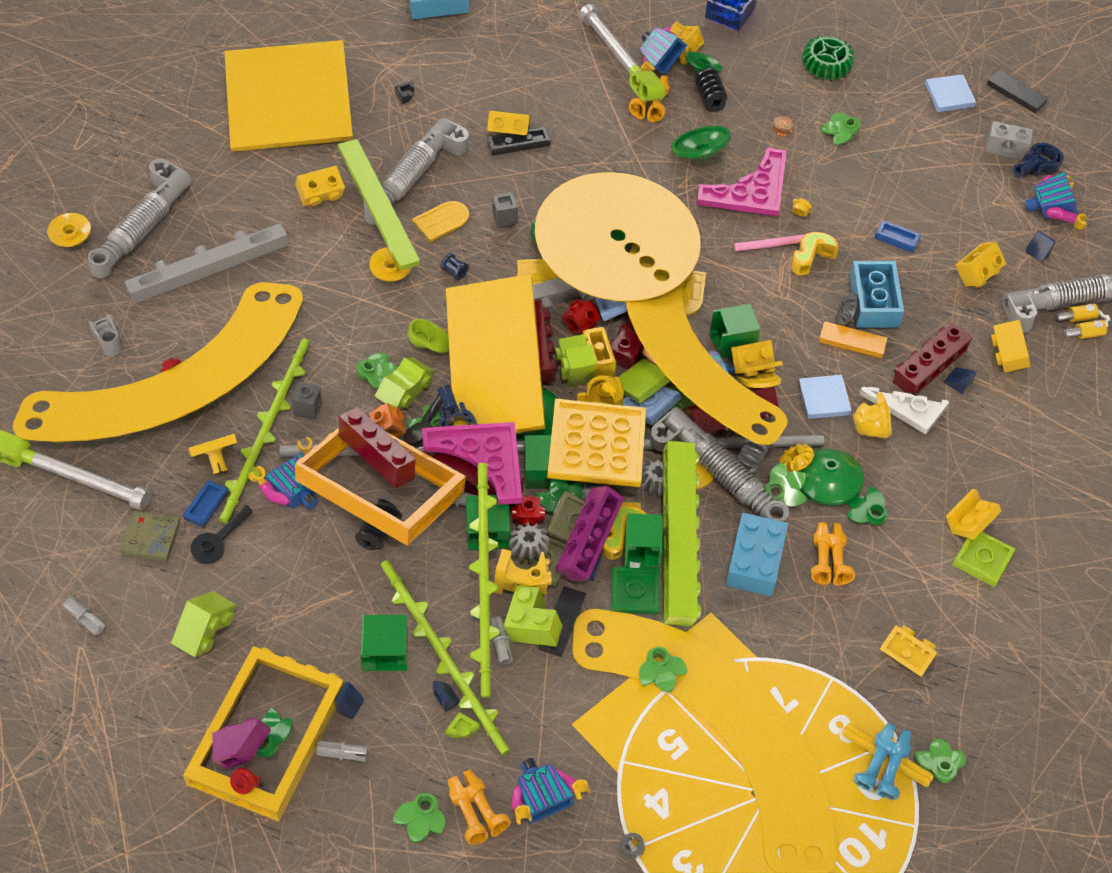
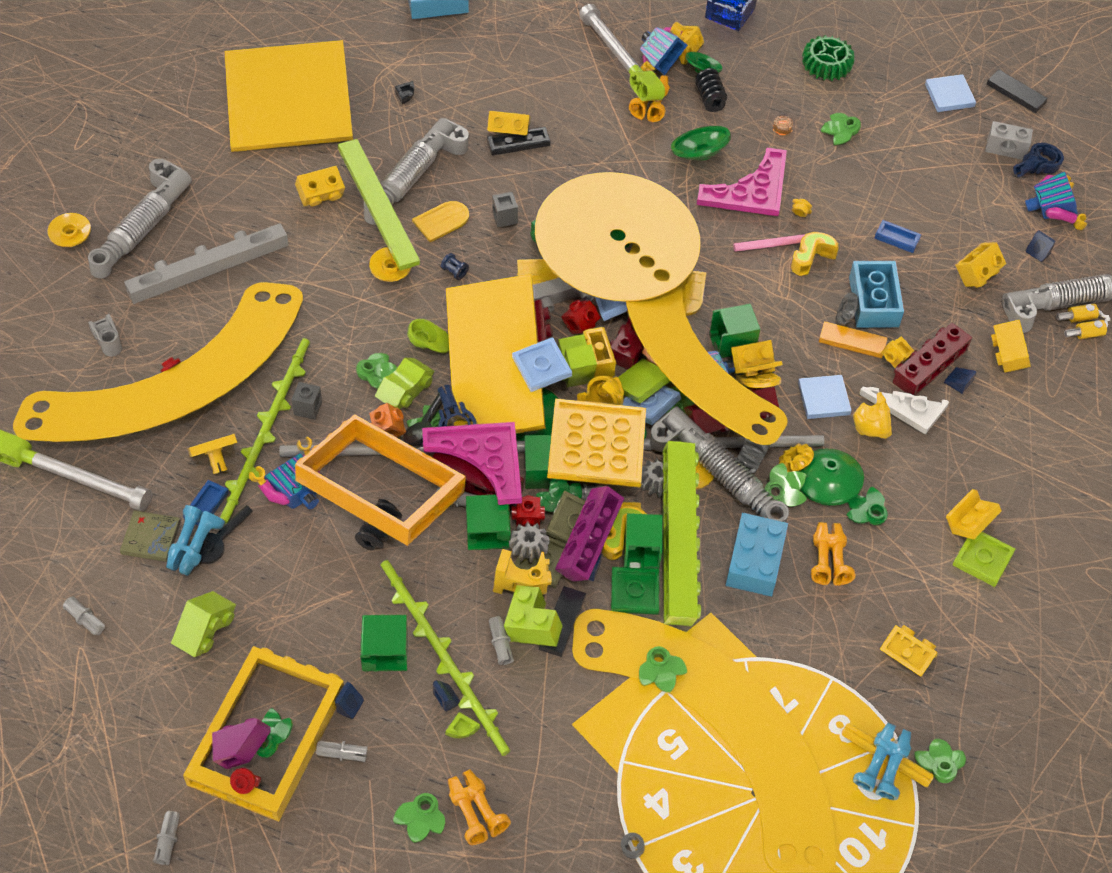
dark red brick [338,406,416,489] -> none
lime plant [469,463,500,698] -> none
torso [511,758,591,825] -> none
none -> light grey axle [153,811,180,865]
none -> dark azure piece [166,505,225,576]
none -> light blue tile [512,337,572,392]
none -> yellow bracket [881,336,914,368]

